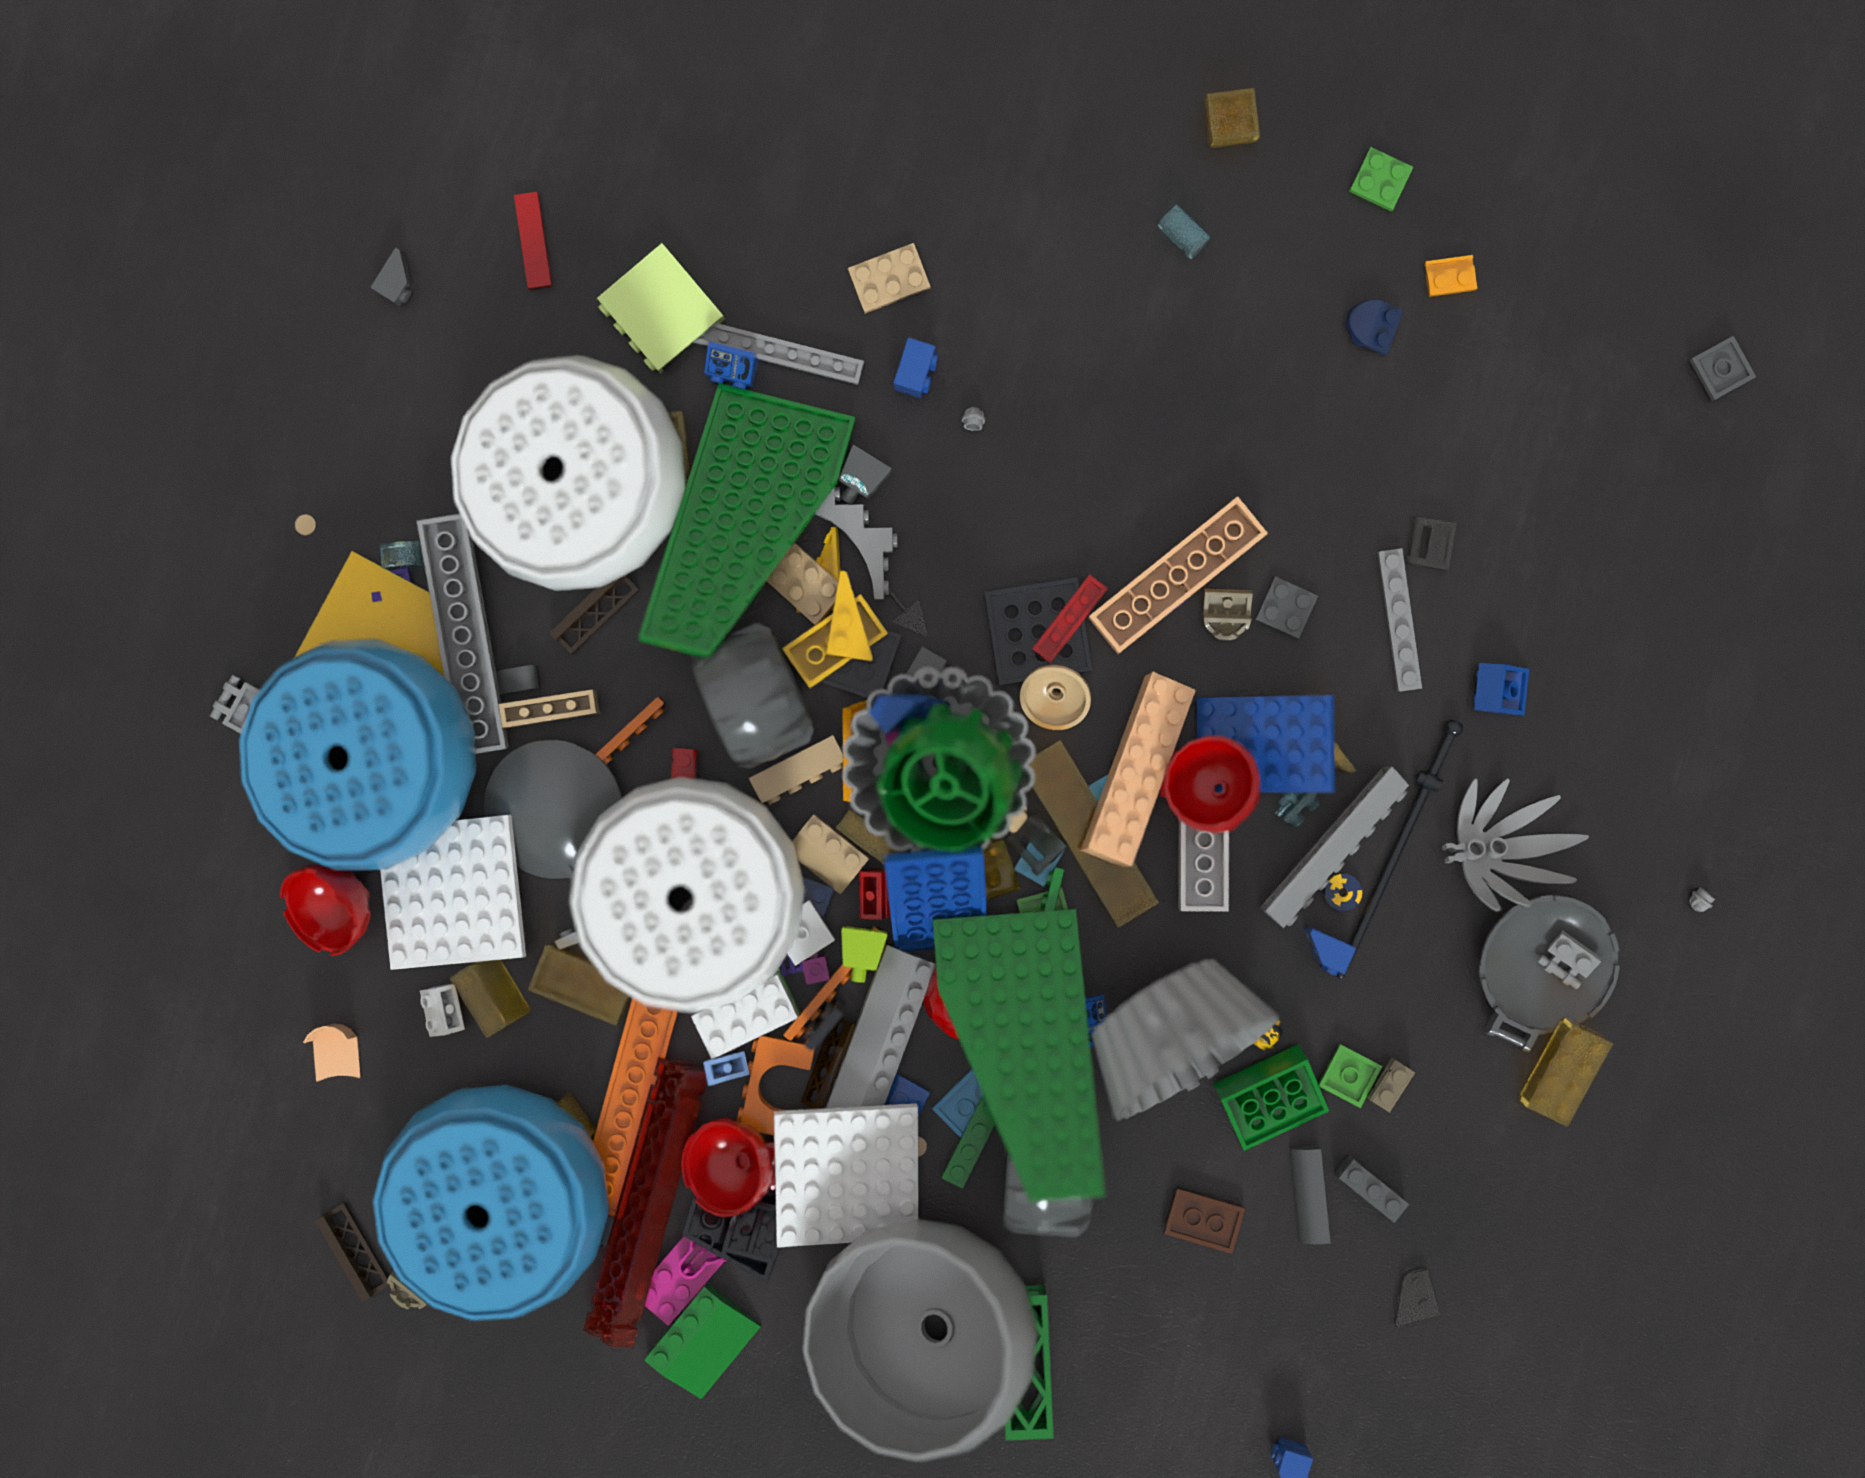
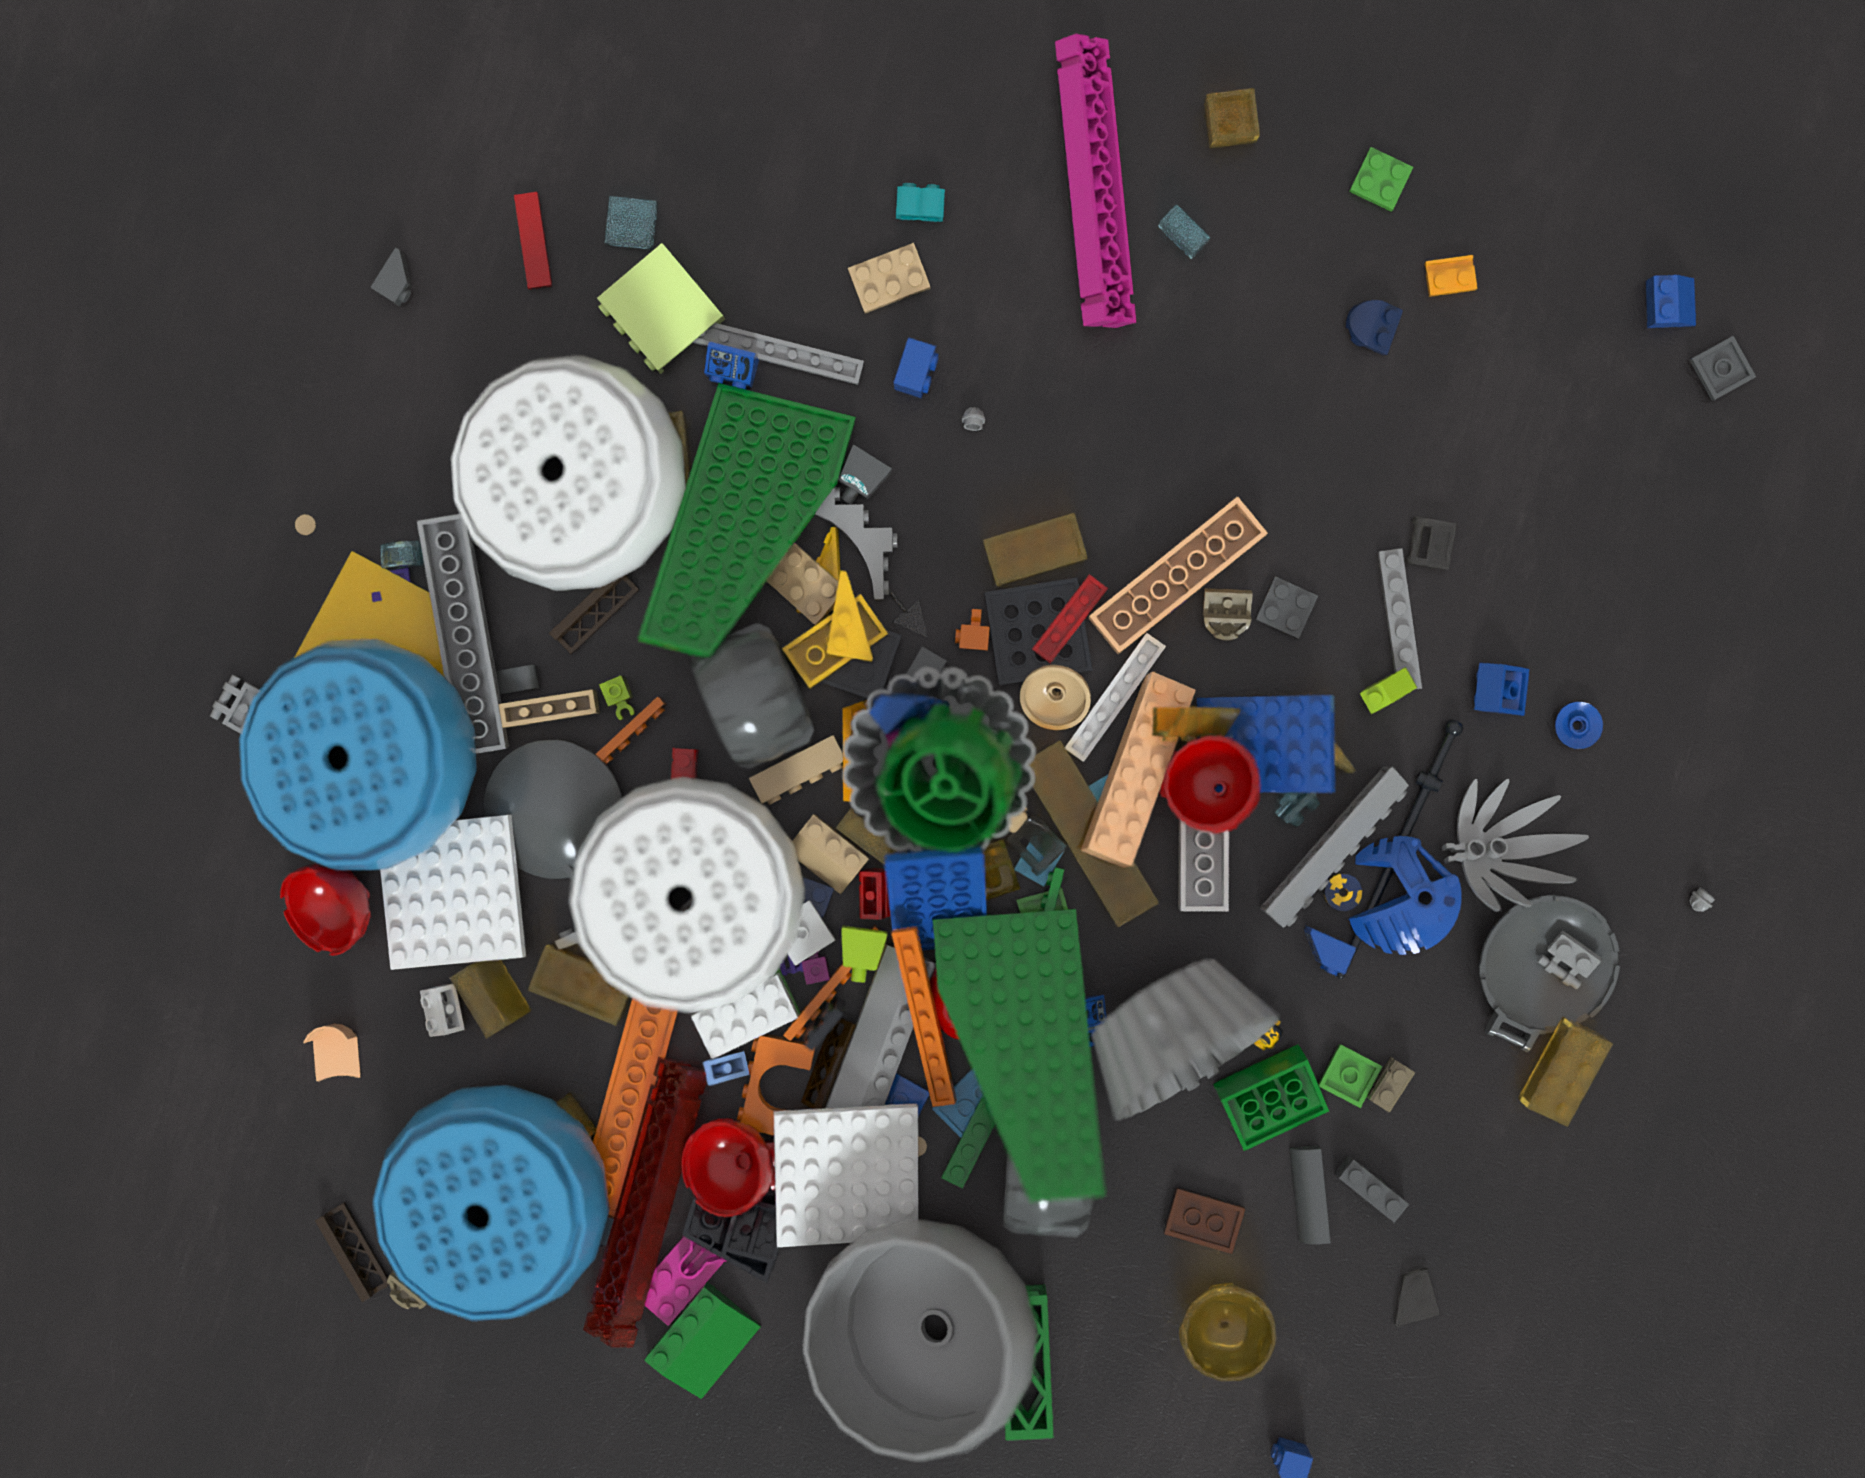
none -> lime brick [599,676,635,720]
none -> clear light blue plate [605,196,657,249]
none -> orange plate [892,926,957,1107]
none -> teal brick [896,183,945,222]
none -> orange brick [955,609,990,651]
none -> clear yellow brick [983,513,1088,587]
none -> dark pink brick [1055,34,1136,328]
none -> white plate [1065,633,1166,762]
none -> clear yellow slope [1152,707,1240,741]
none -> clear yellow rock [1179,1283,1276,1381]
none -> blue piece [1349,836,1462,955]
none -> lime slope [1360,667,1417,714]
none -> blue dish [1555,702,1603,749]
none -> blue slope [1646,275,1696,328]

